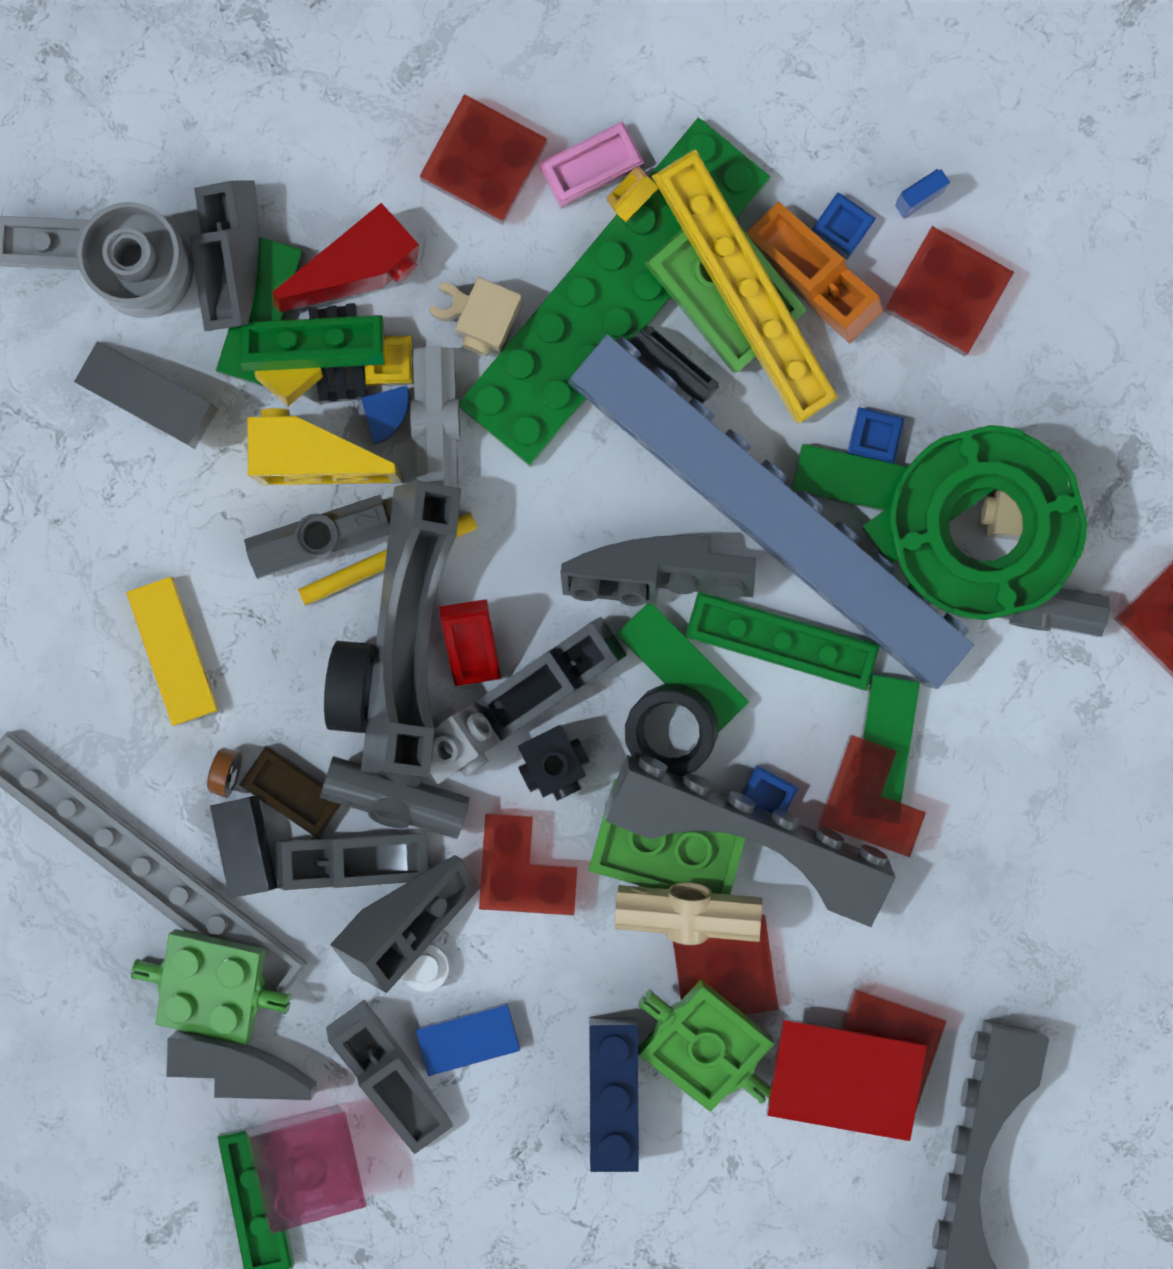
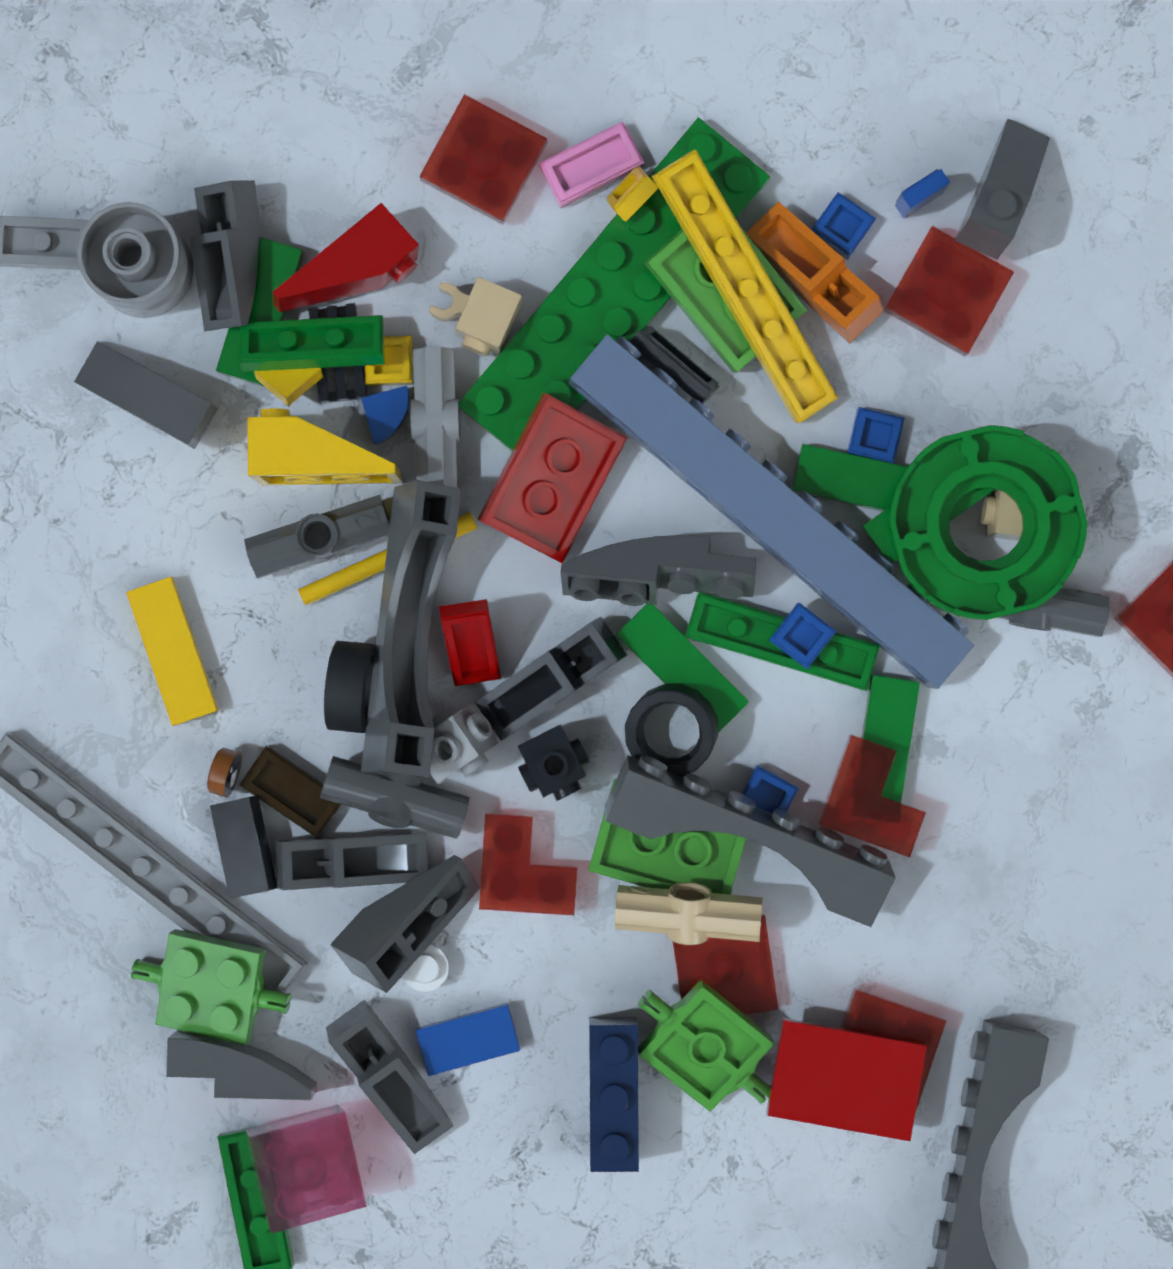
none -> red tile [477,393,628,563]
none -> blue tile [768,602,836,669]
none -> dark grey slope [954,119,1050,260]

